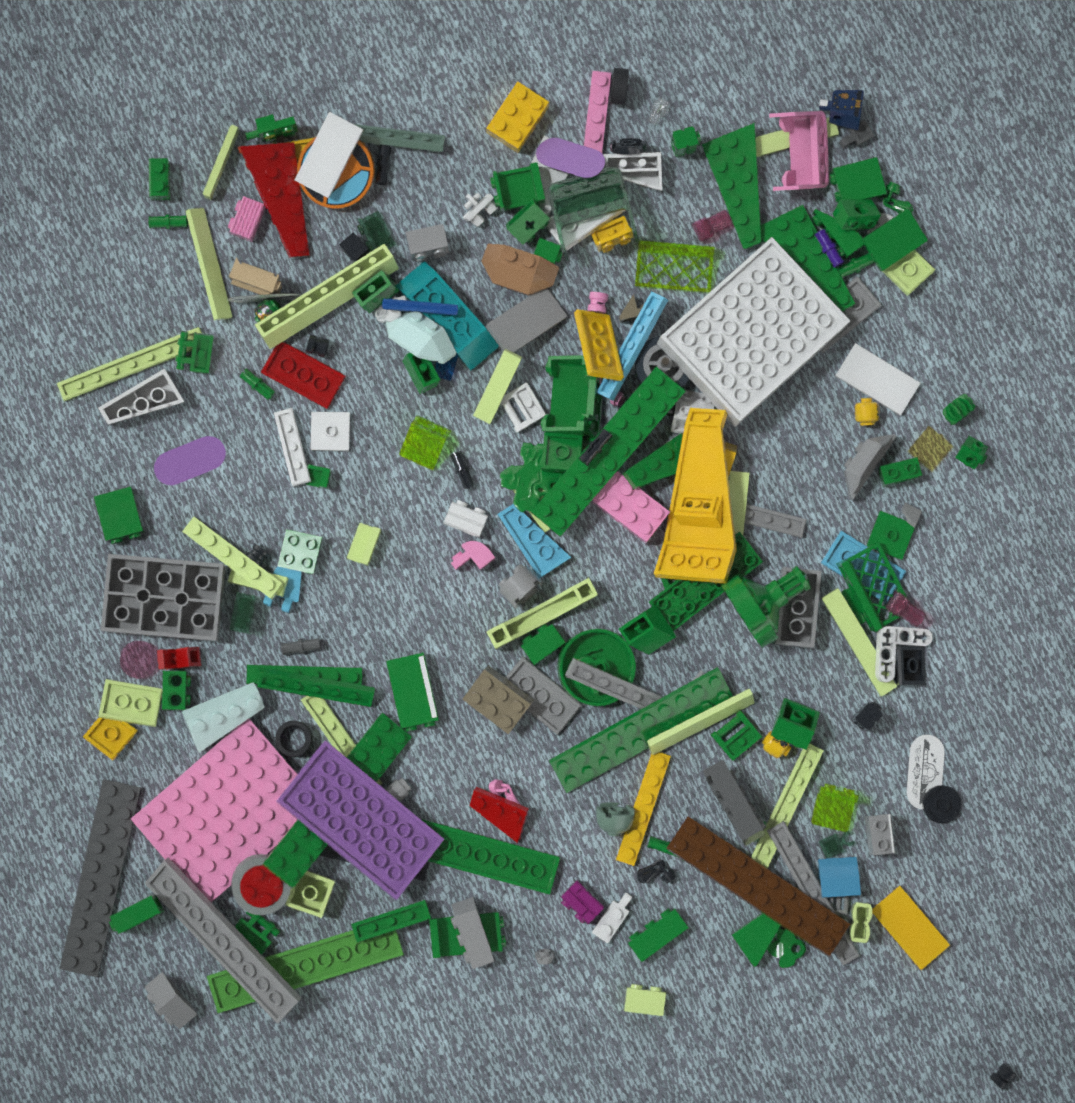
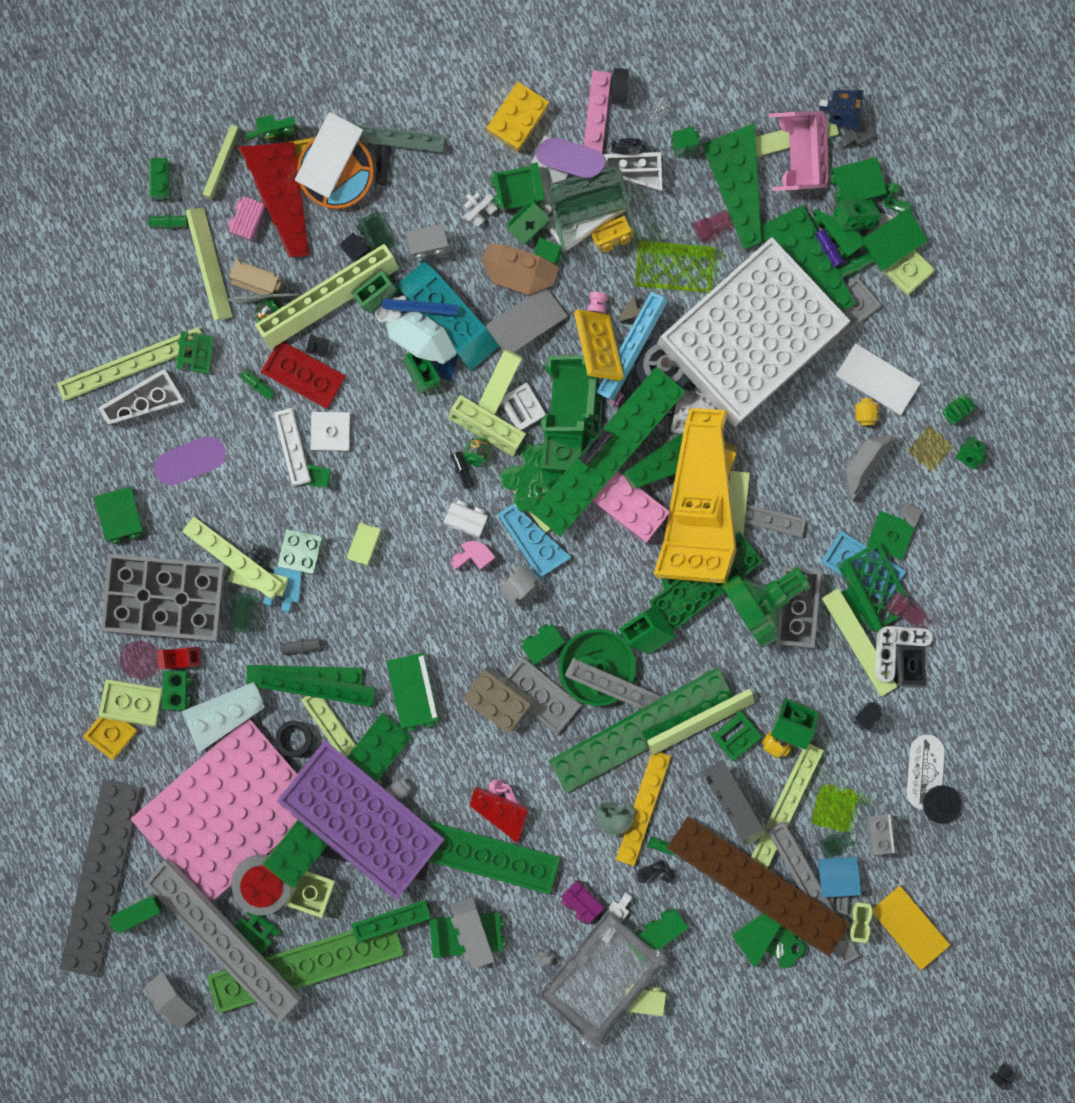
clear neon green bracket [399,415,452,470] -> none
yellowish green arch [486,578,598,650] -> none
green brick [878,457,922,487] -> none
none -> yellowish green fence [448,395,526,457]
none -> head [464,437,491,467]
none -> clear door [538,911,667,1051]

